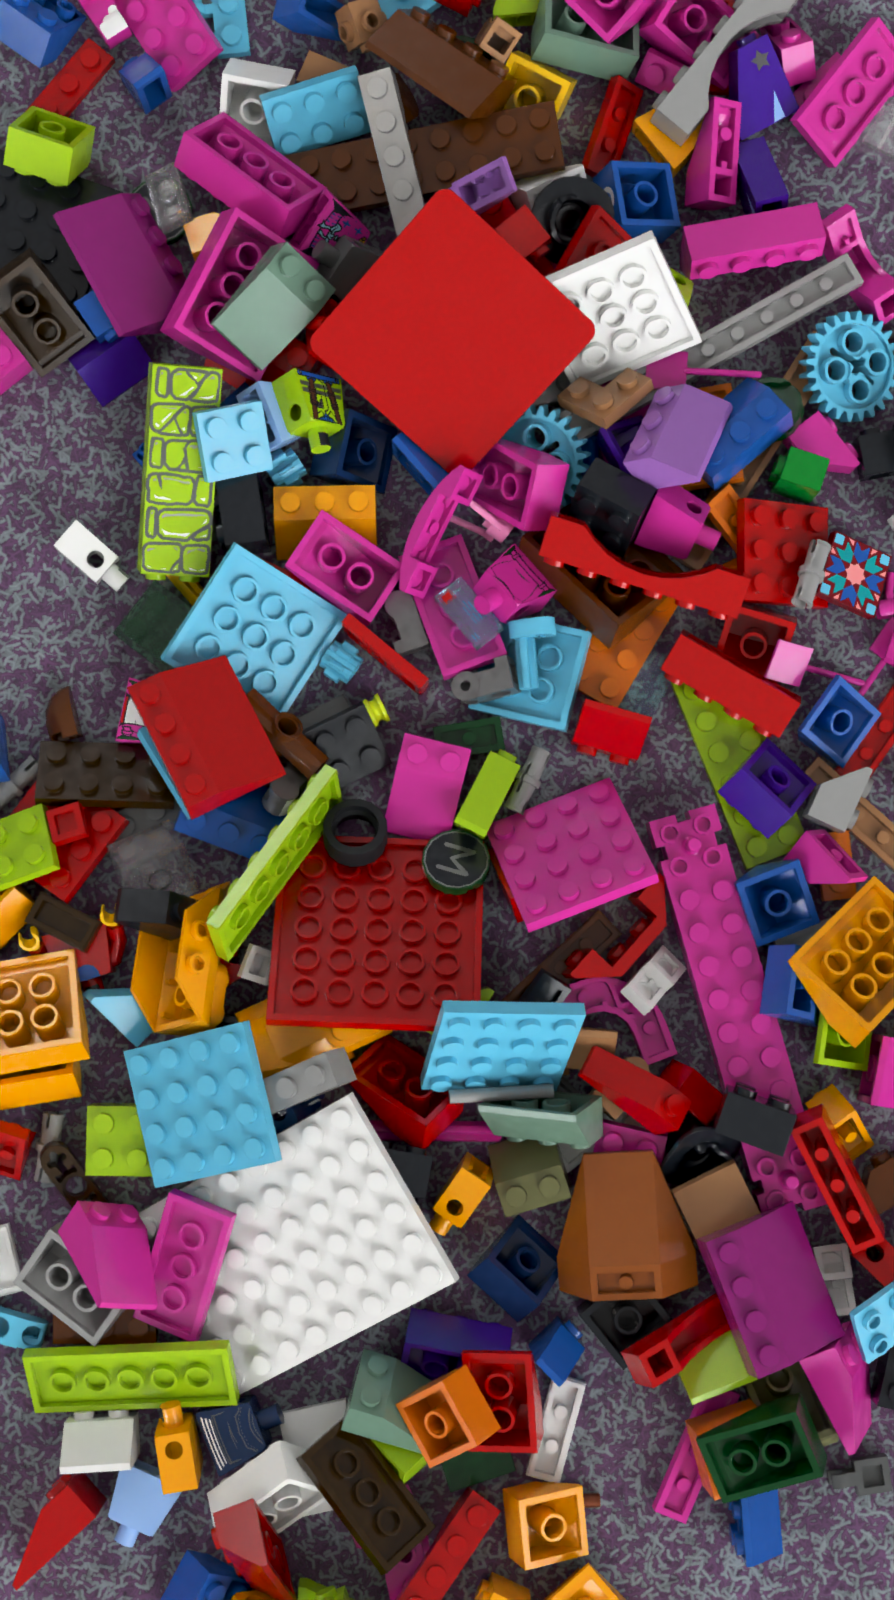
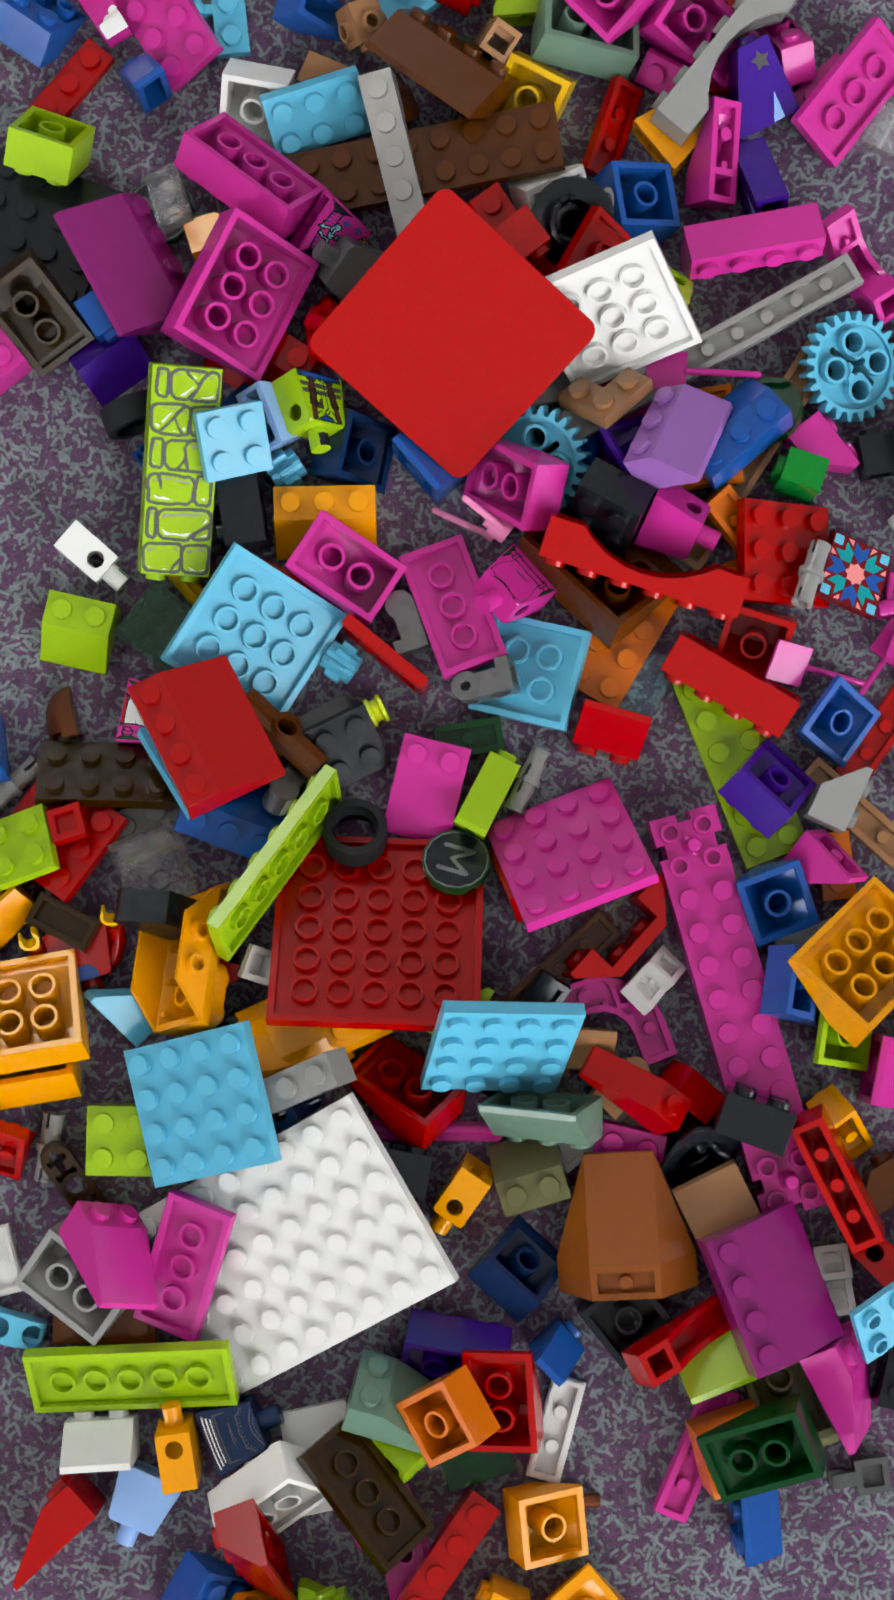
sand green slope [210,241,336,371] -> none
dark pink slope [399,465,484,599] -> none
clear light blue tile [434,577,504,650] -> none
medium lavender slope [448,156,518,215] -> none
light grey bar [448,1084,554,1104] -> none
medium azure piece [508,616,556,690] -> none
none -> lime slope [40,589,122,675]
none -> black tyre [100,389,147,440]

